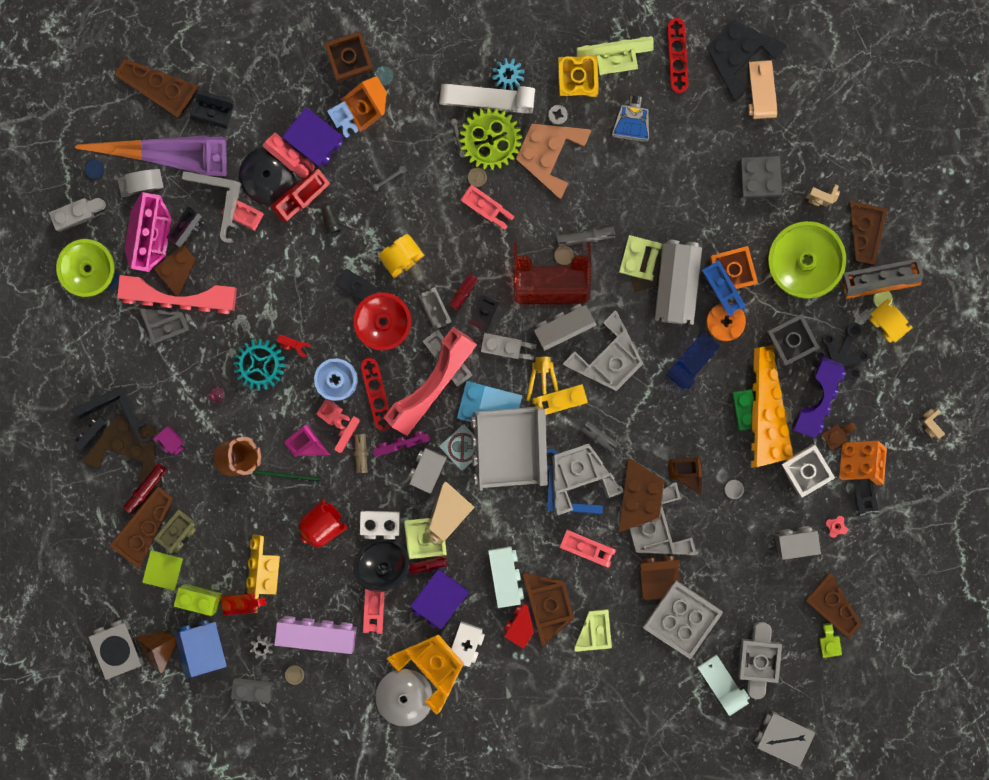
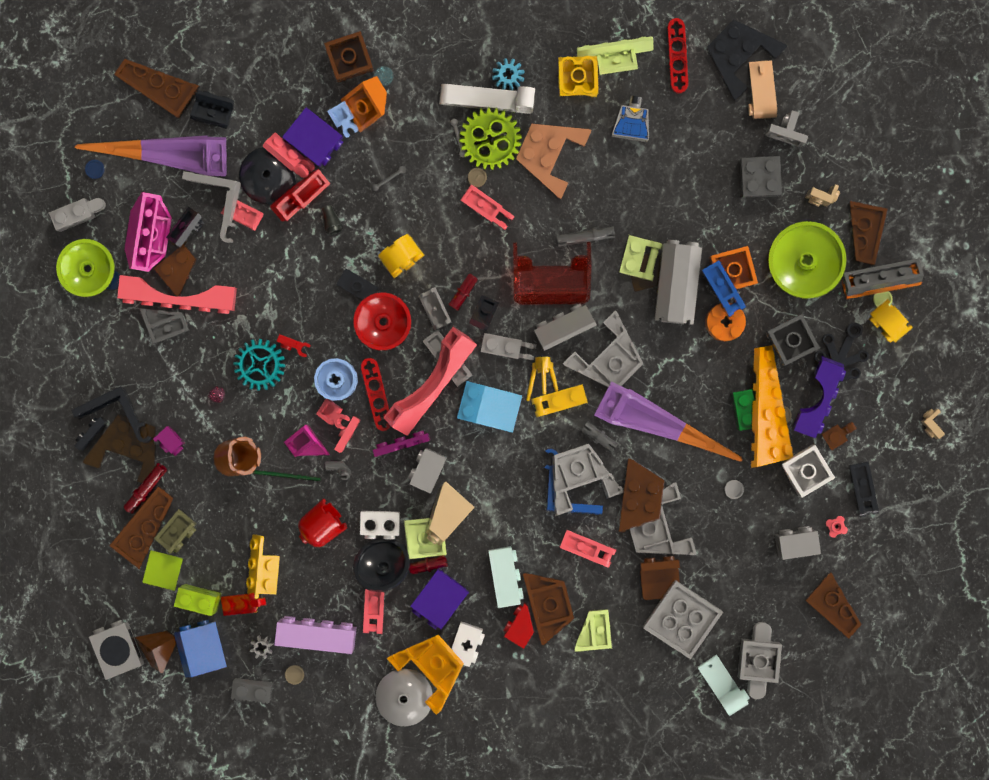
light grey brick [118,169,164,197] -> none
dark tan pin [353,434,369,473] -> none
clear light blue sticker [440,424,475,471] -> none
light grey panel [471,406,548,491] -> none
light grey wheel [548,105,568,126] -> none
dark tan piece [554,246,574,265] -> none
clear blue door [666,331,721,390] -> none
reddish brown slope [669,457,702,495] -> none
light grey brick [754,711,815,767] -> none
lime plate [819,623,842,658] -> none
orange bracket [839,441,887,485] -> none
none -> dark grey arm [325,461,351,480]
none -> medium lavender plate [594,381,742,461]
none -> light grey bracket [765,110,808,147]

